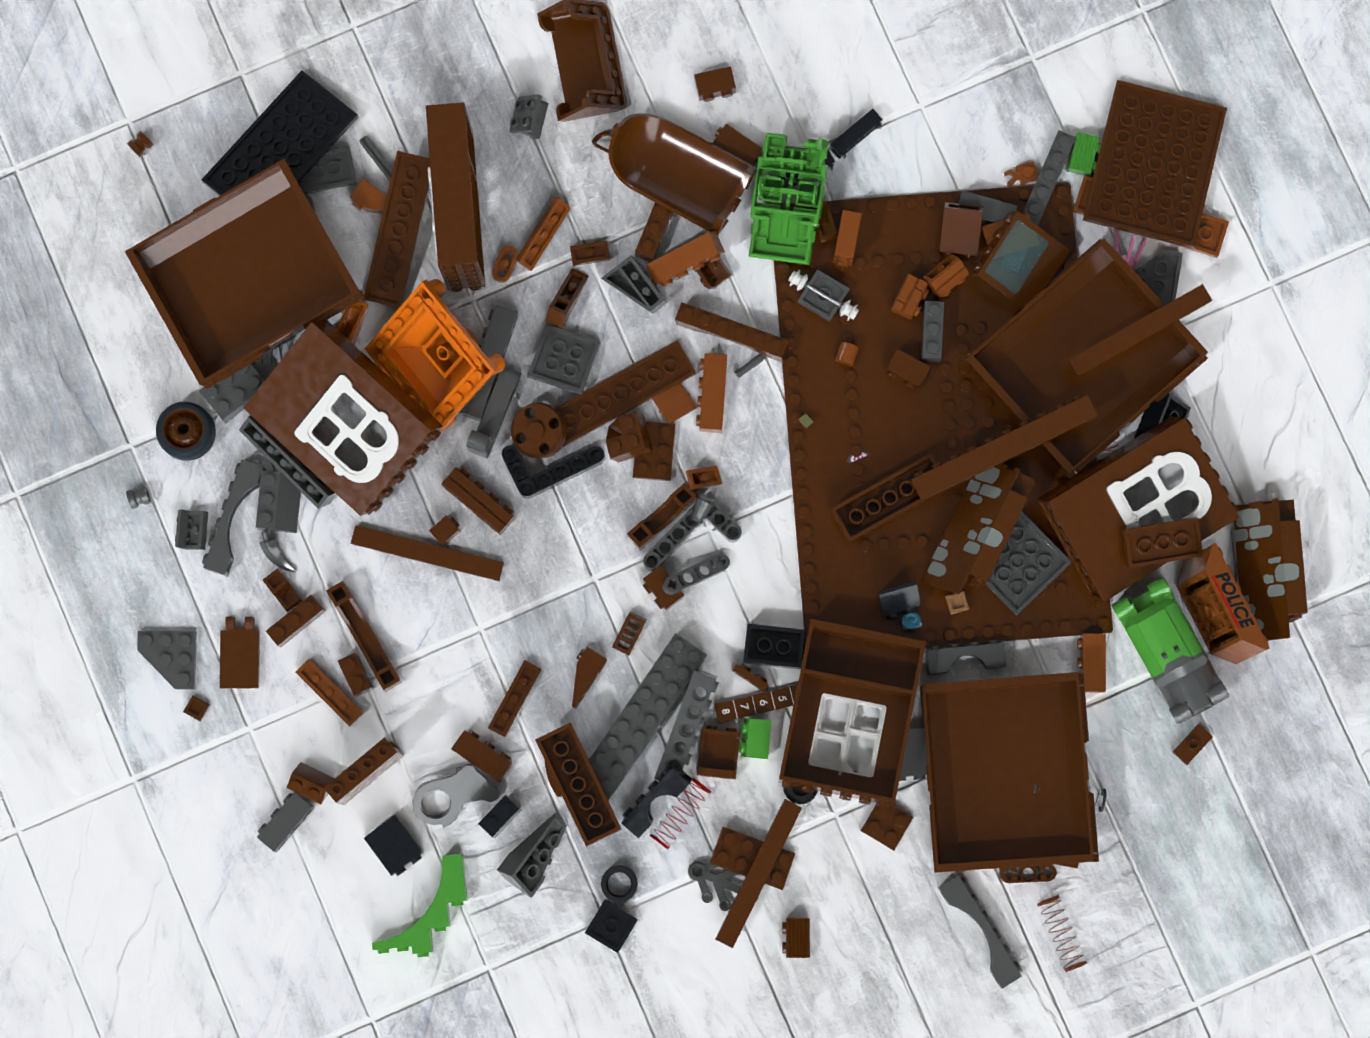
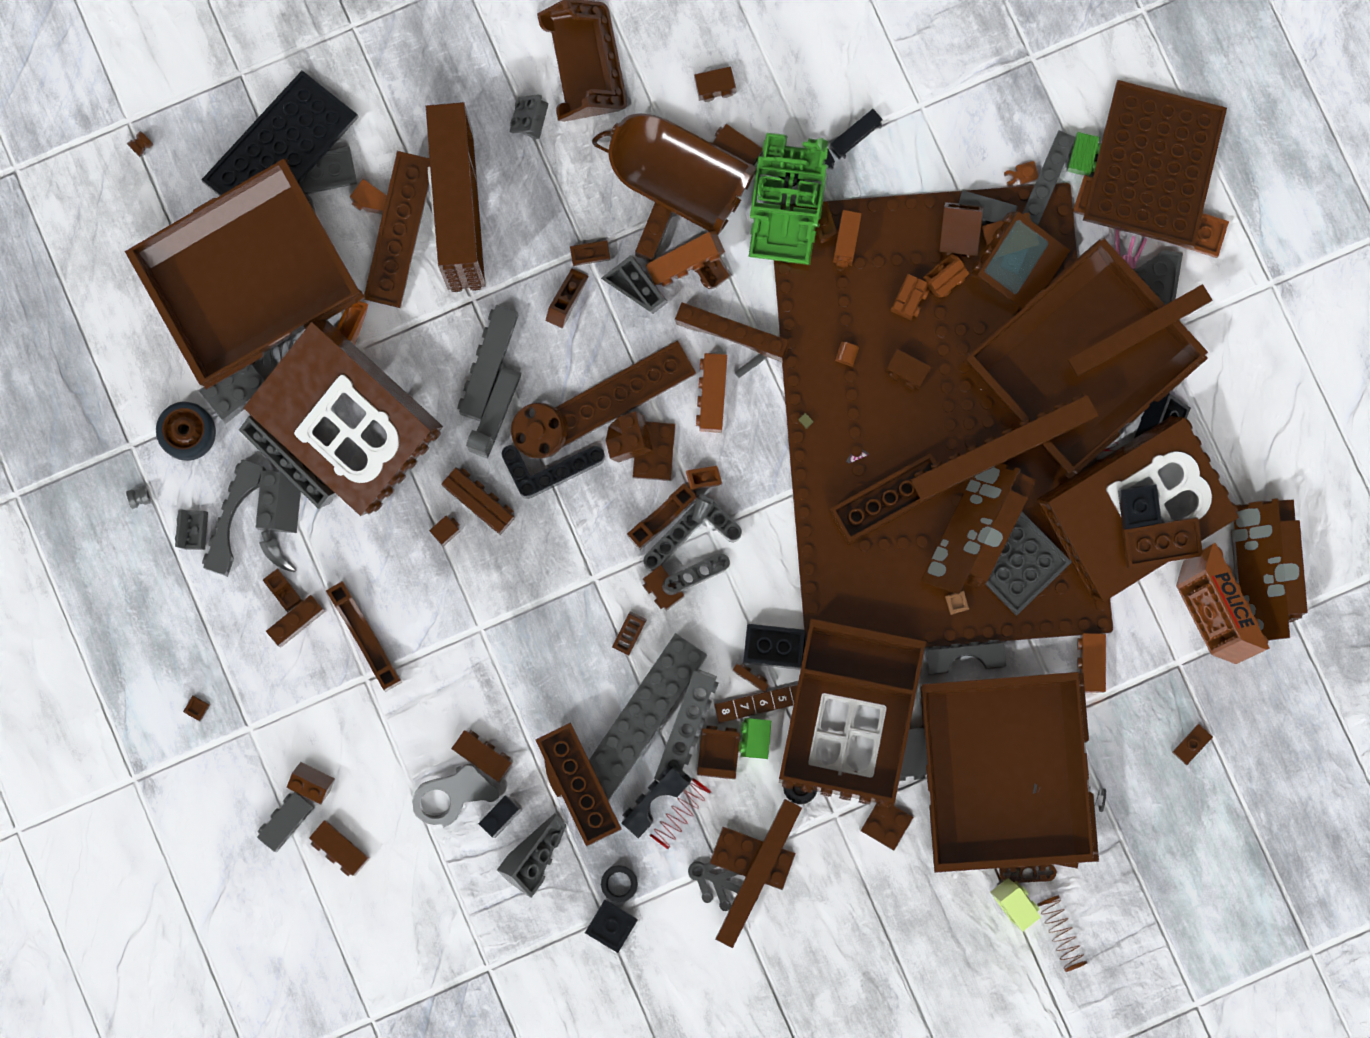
dark grey plate [137,631,197,690] -> none
reddish brown tile [220,617,260,689] -> none
dark orange plate [295,659,363,727] -> none
reddish brown panel [324,737,404,805] -> none
reddish brown brick [338,653,373,697] -> none
reddish brown tile [350,525,504,582] -> none
dark grey axle [359,136,393,181] -> none
orange piece [364,279,505,432] -> none
black brick [364,815,424,877] -> none
bright green arch [372,854,468,958] -> none
reddish brown plate [488,660,542,737] -> none
dark orange plate [492,246,518,283] -> none
dark orange plate [515,197,571,271] -> none
dark grey plate [527,324,601,395] -> none
reddish brown slope [572,647,607,709] -> none
dark orange piece [652,383,697,424] -> none
reddish brown brick [782,918,810,958] -> none
dark grey plate [788,269,859,322] -> none
black slope [876,581,921,620] -> none
medium azure plate [901,612,922,630] -> none
dark grey brick [921,301,944,363] -> none
dark grey arch [938,875,1022,989] -> none
piece [1111,577,1229,724] -> none
none -> reddish brown brick [309,820,370,877]
none -> yellowish green brick [990,878,1041,932]
none -> black plate [1118,484,1162,529]

